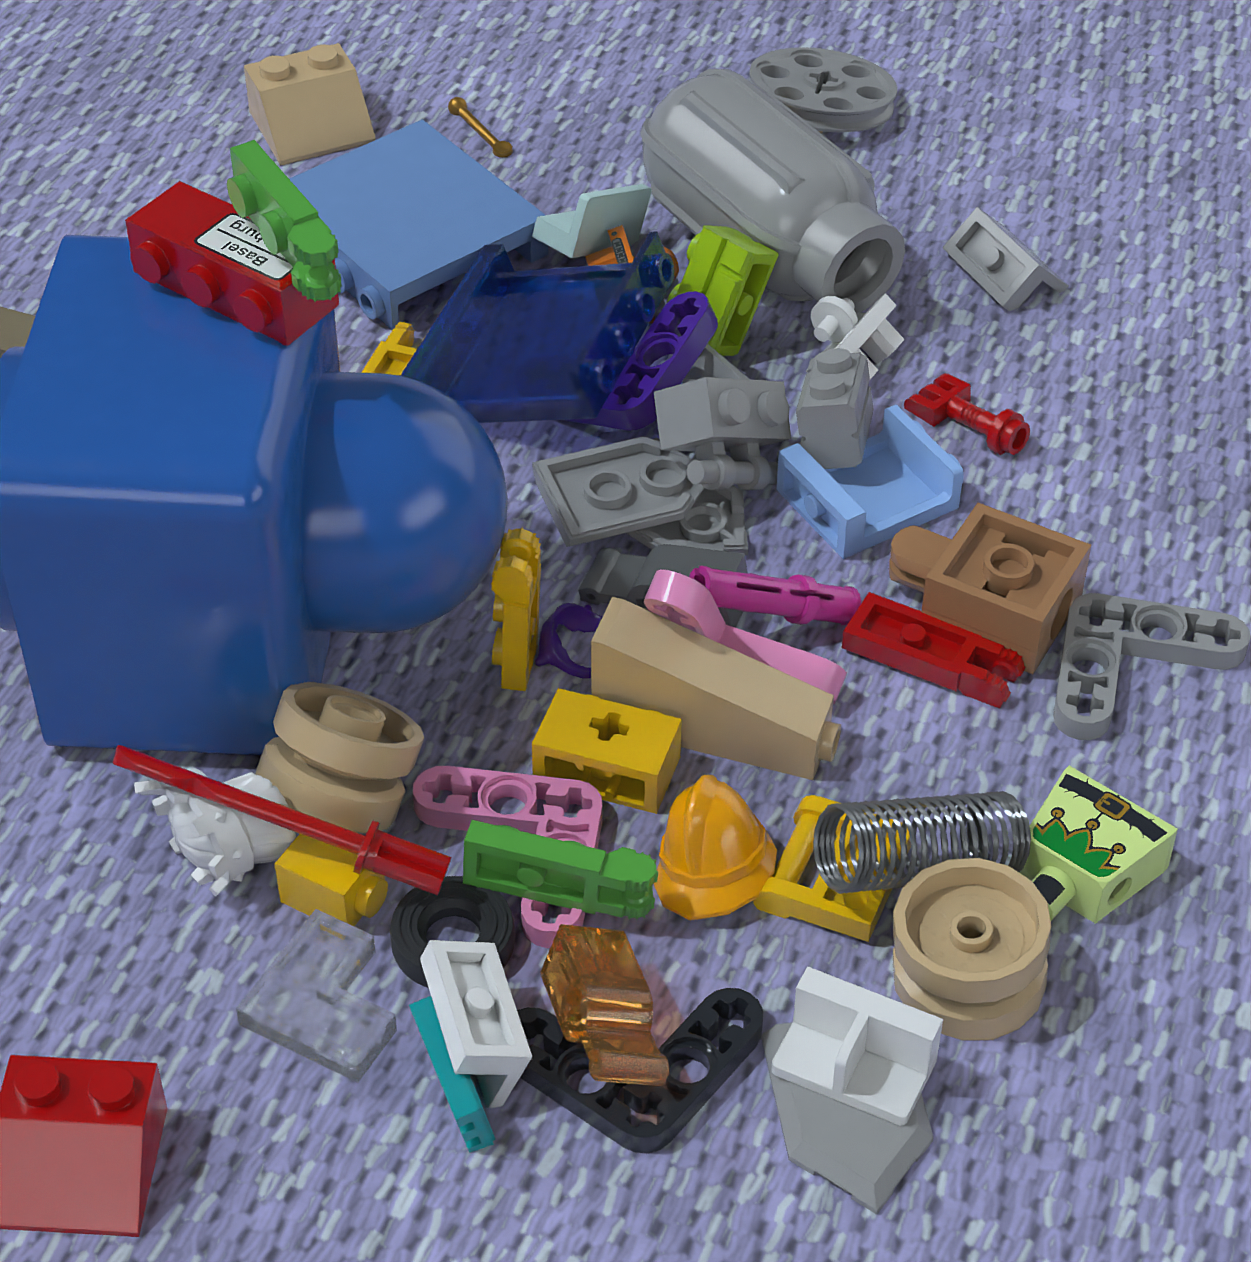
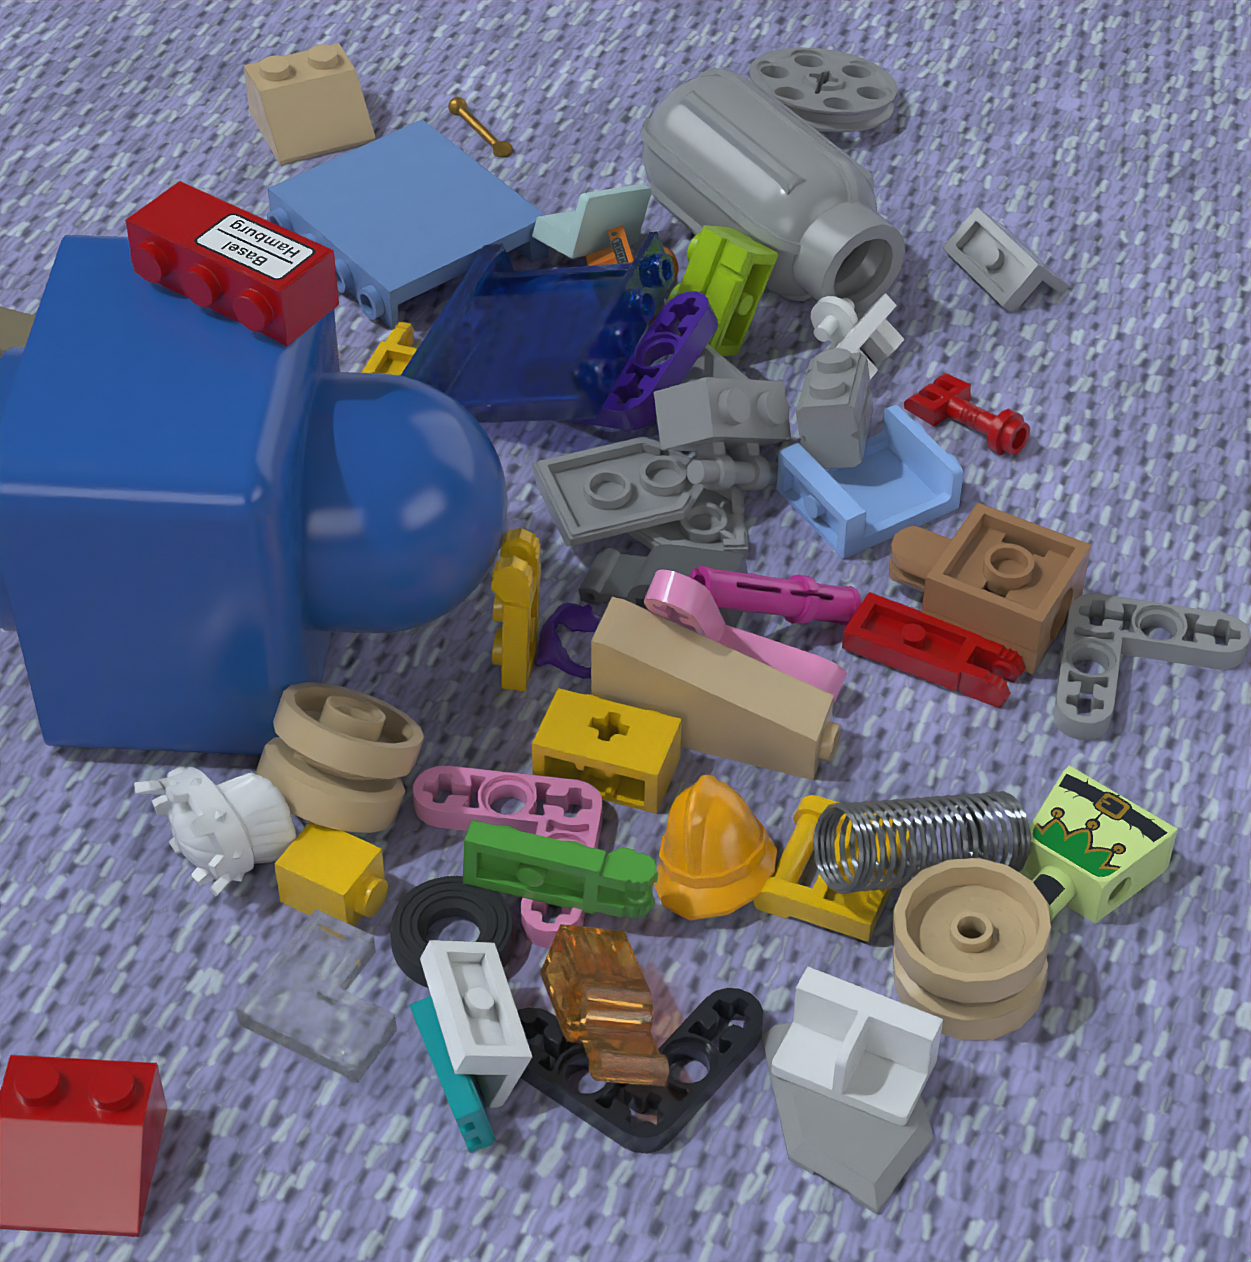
red piece [113,745,452,895] -> none
bright green hinge [227,140,342,302] -> none

